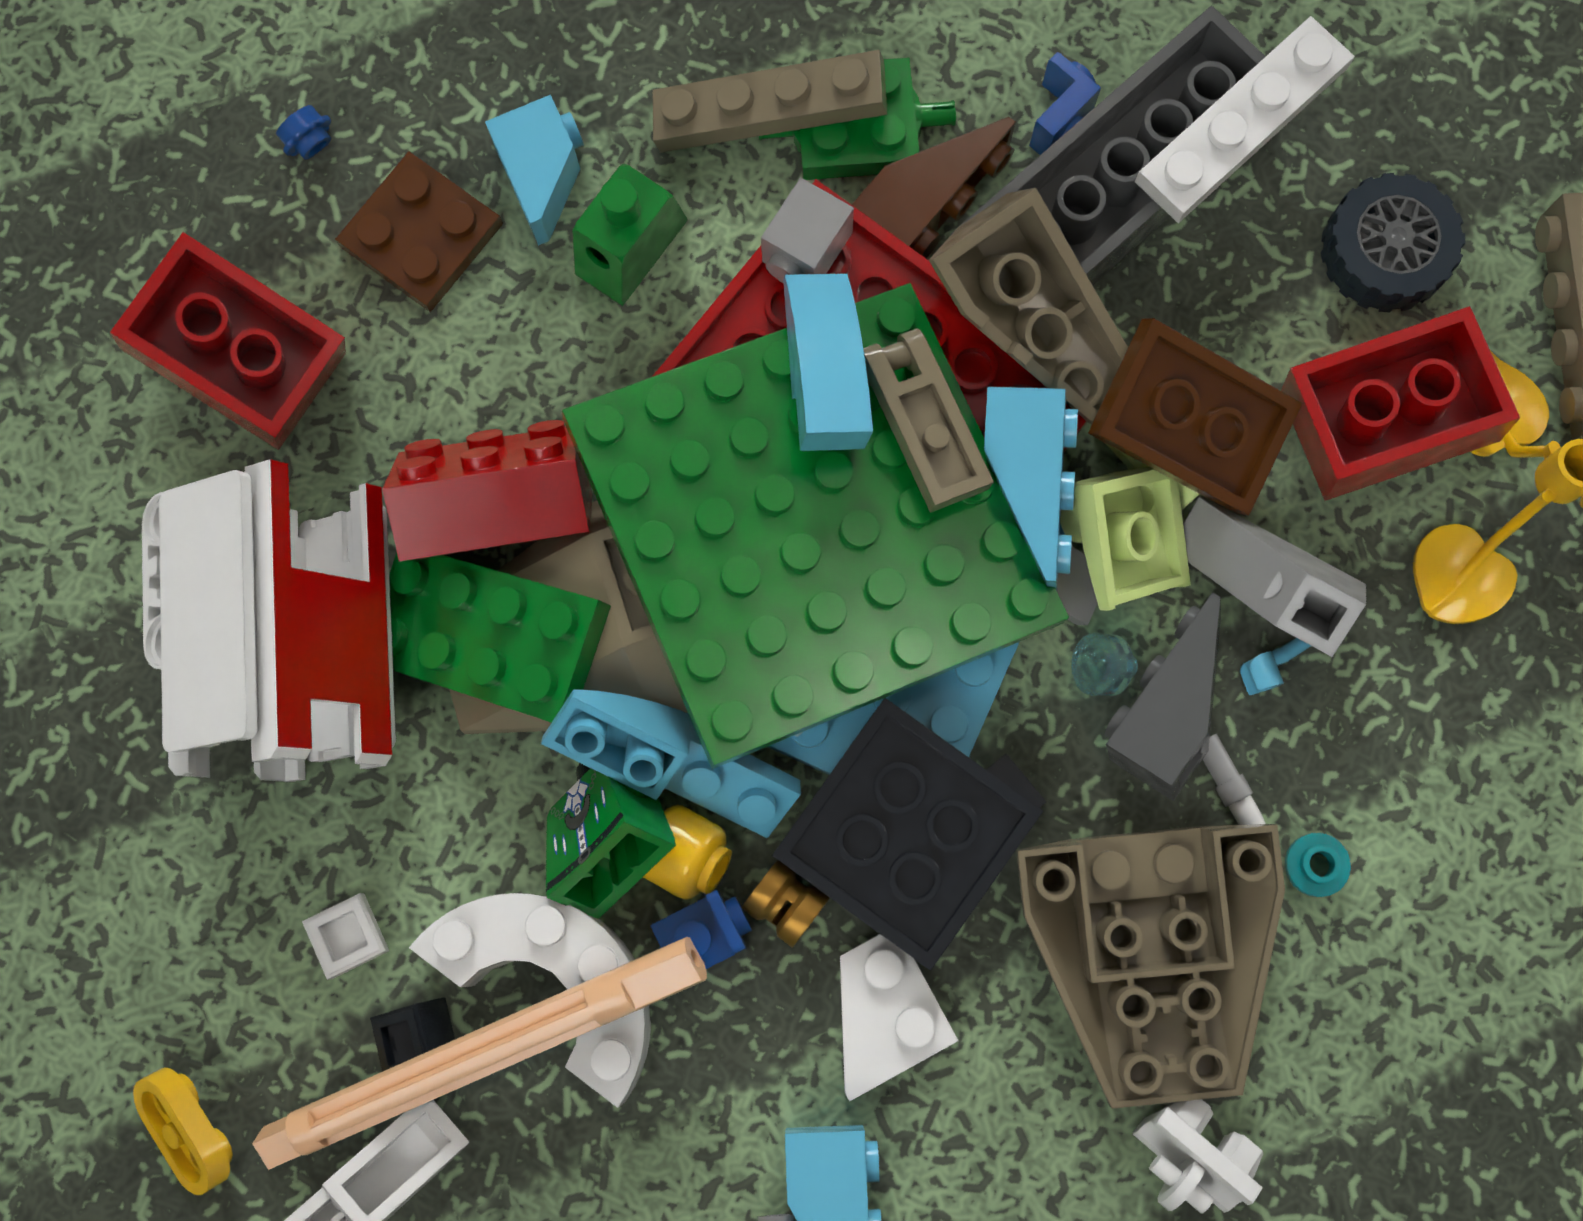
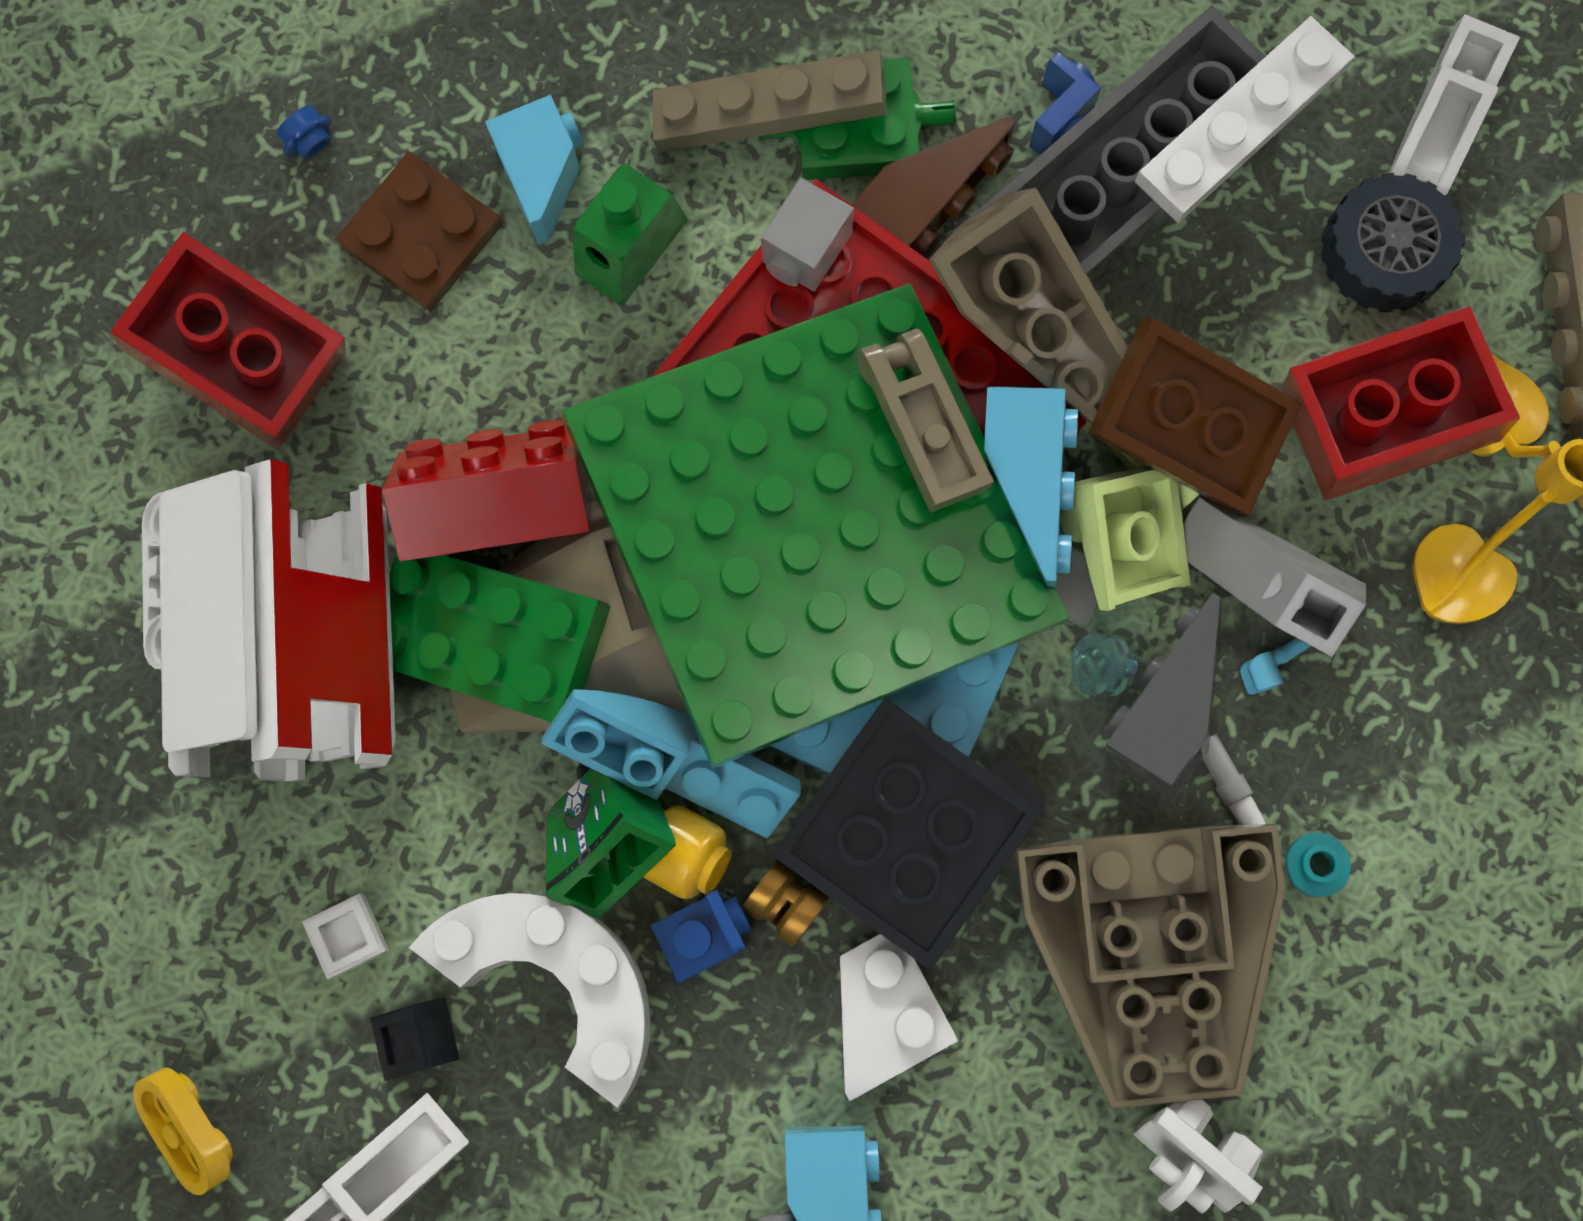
light nougat piece [252,937,707,1170] -> none
medium azure slope [783,274,873,451] -> none
none -> white slope [1389,14,1520,196]

